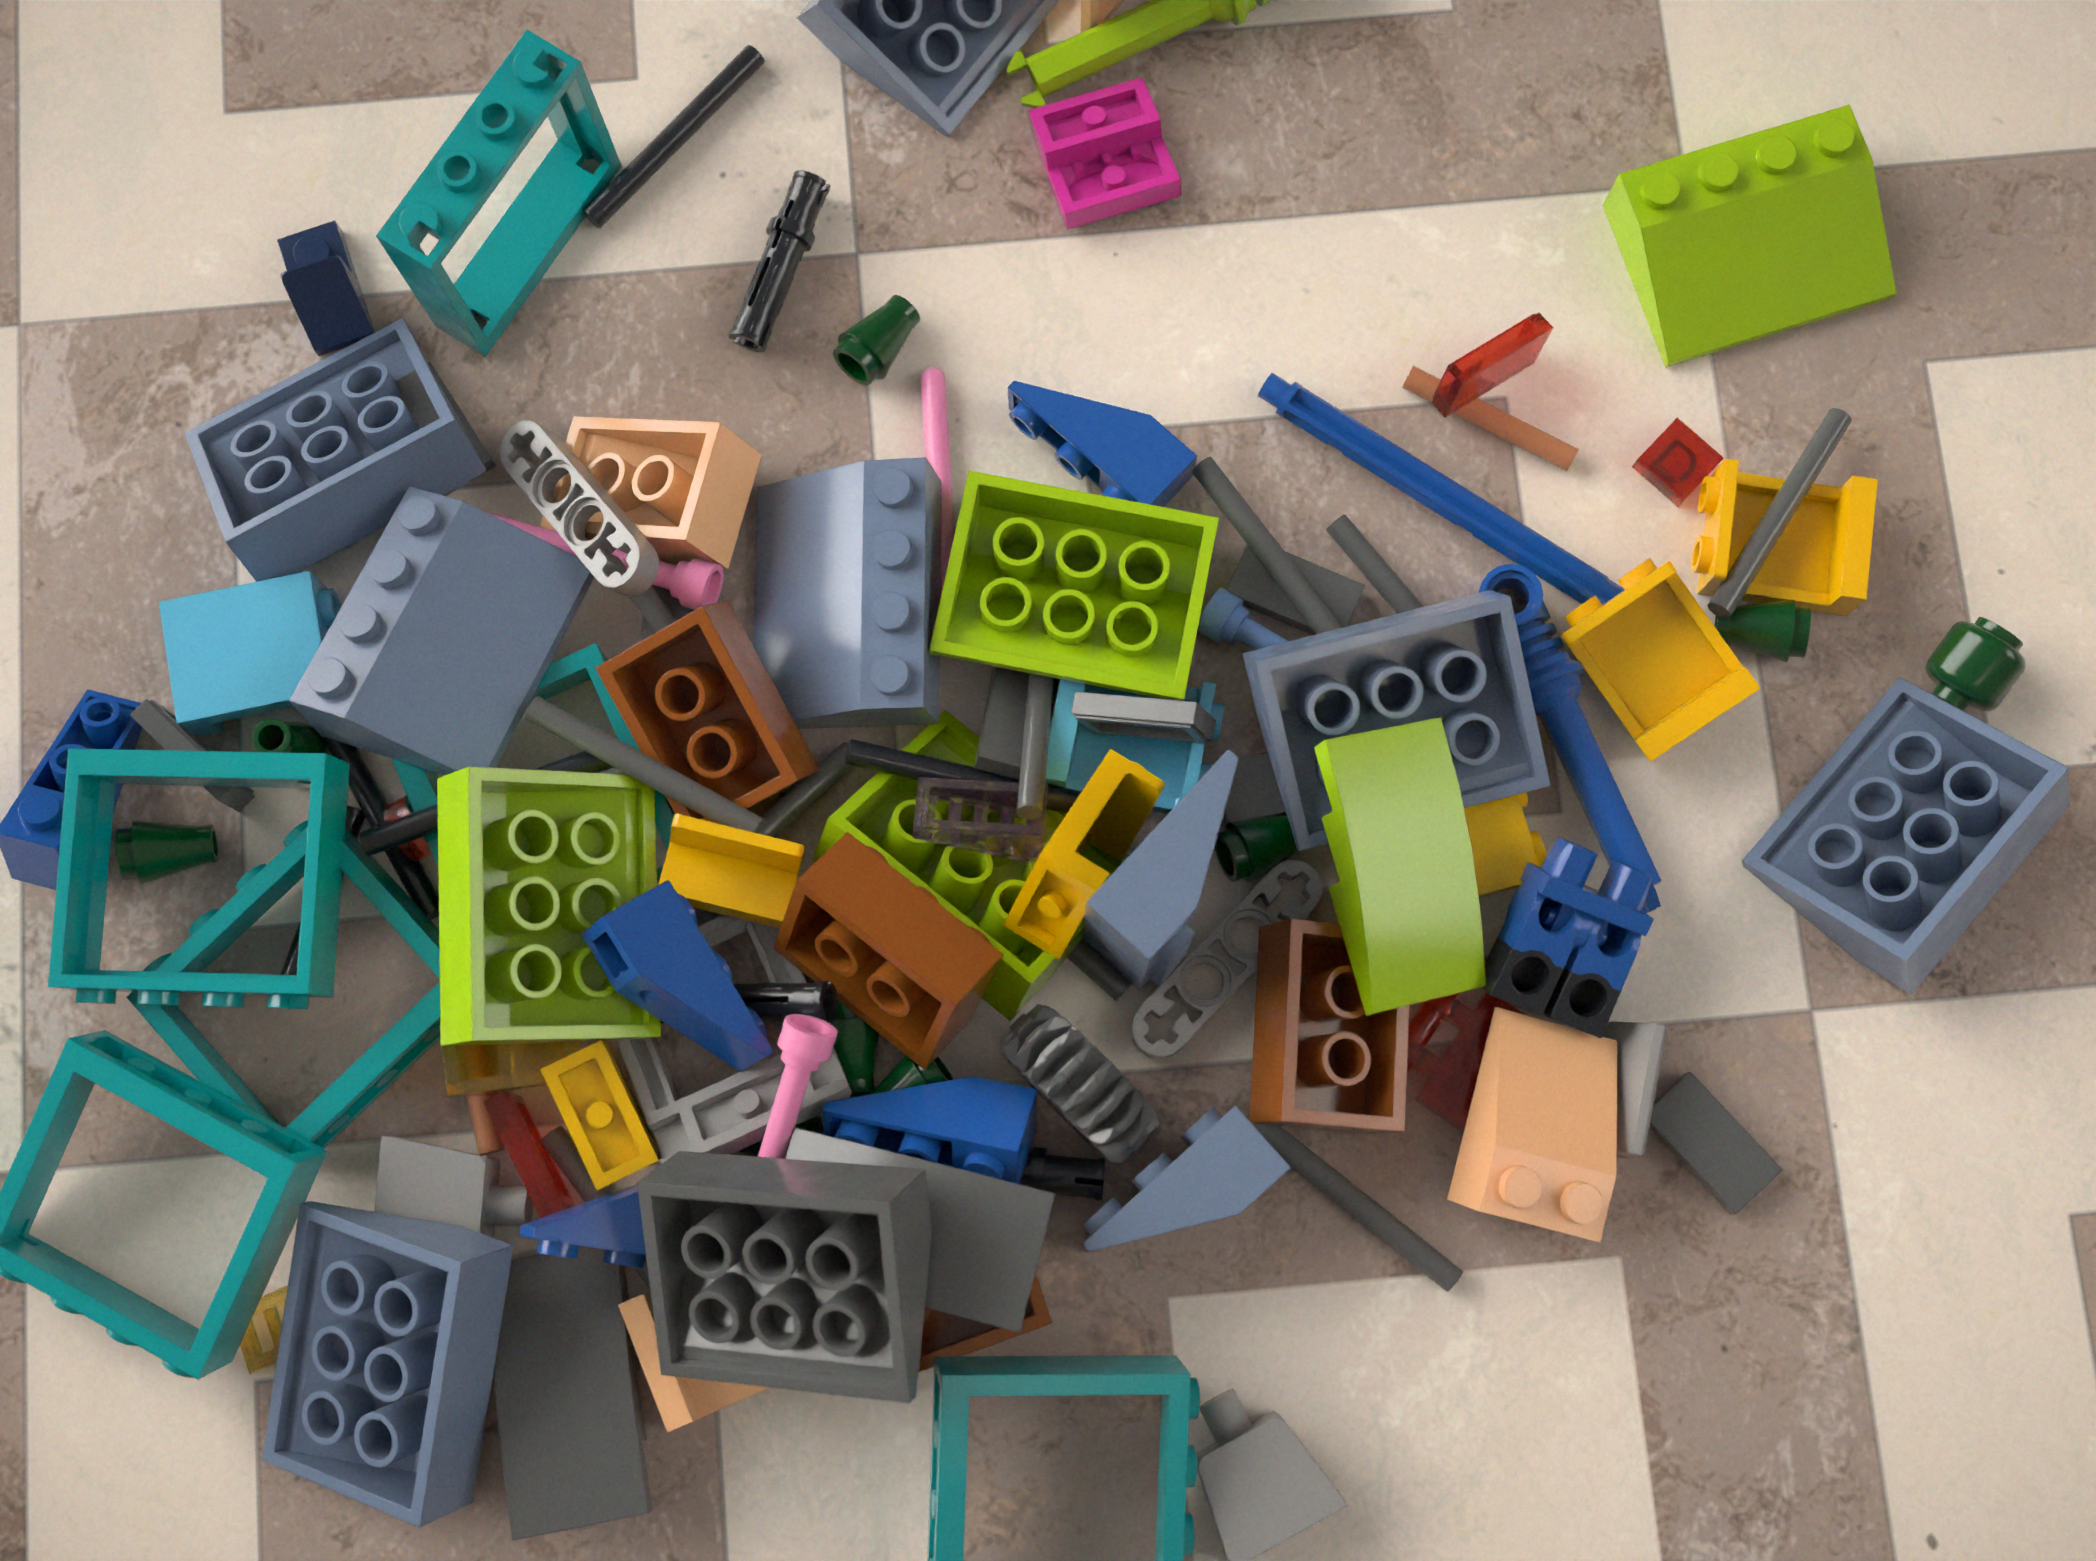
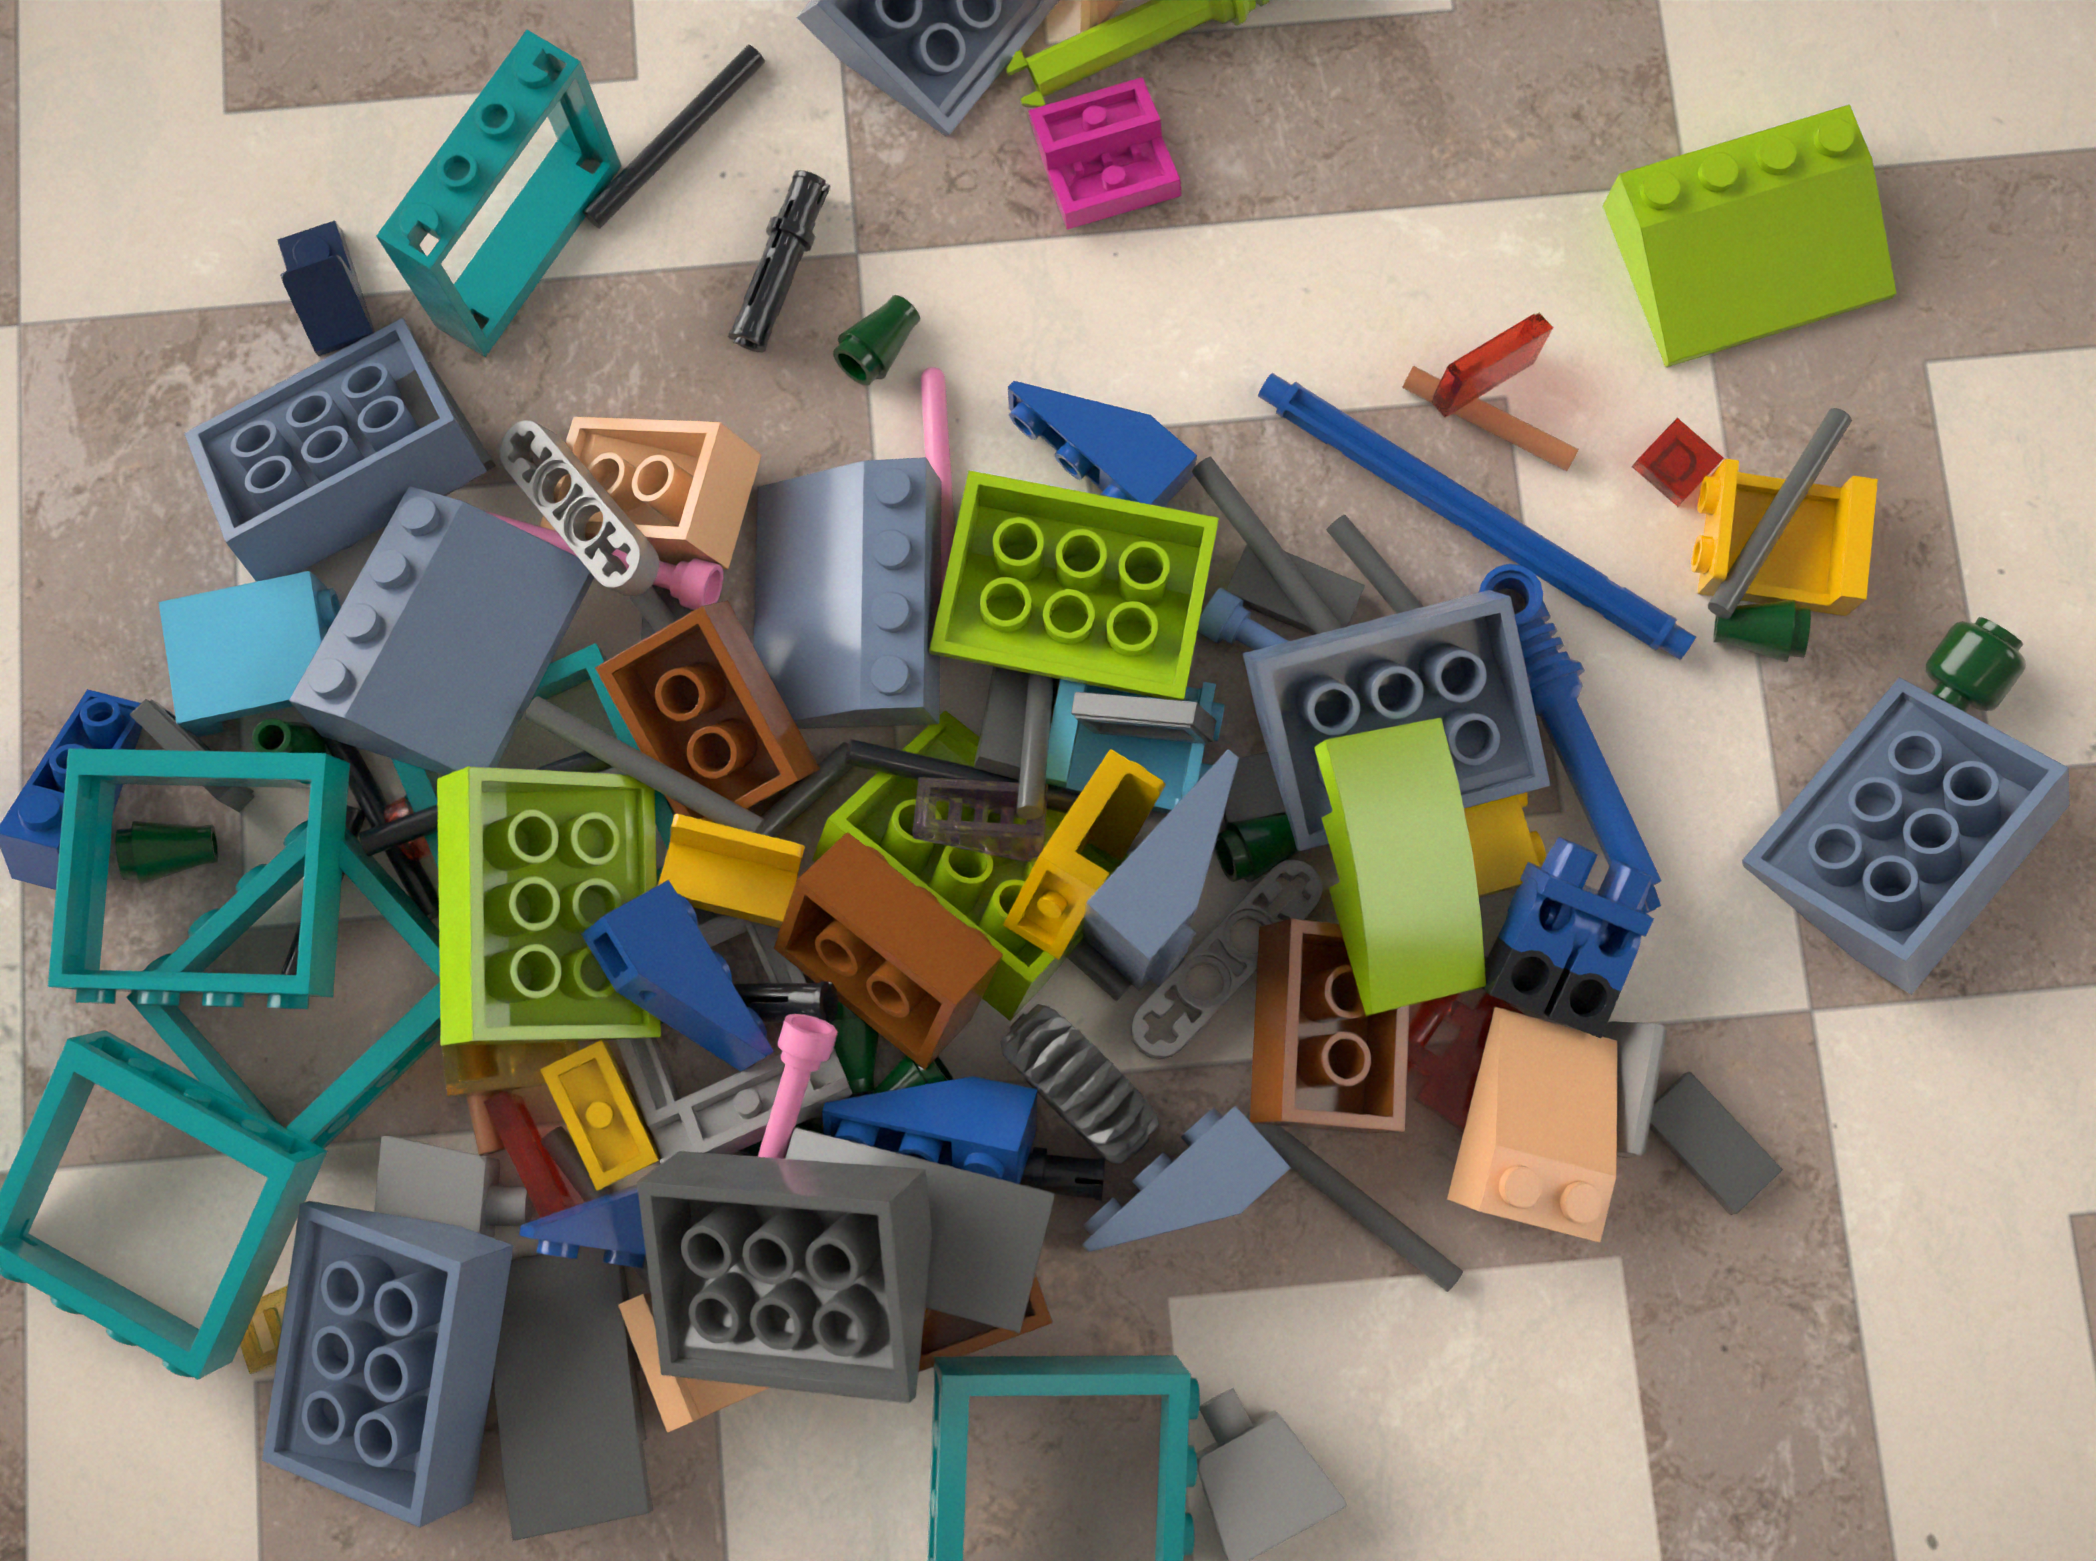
yellow panel [1560,558,1761,762] -> none

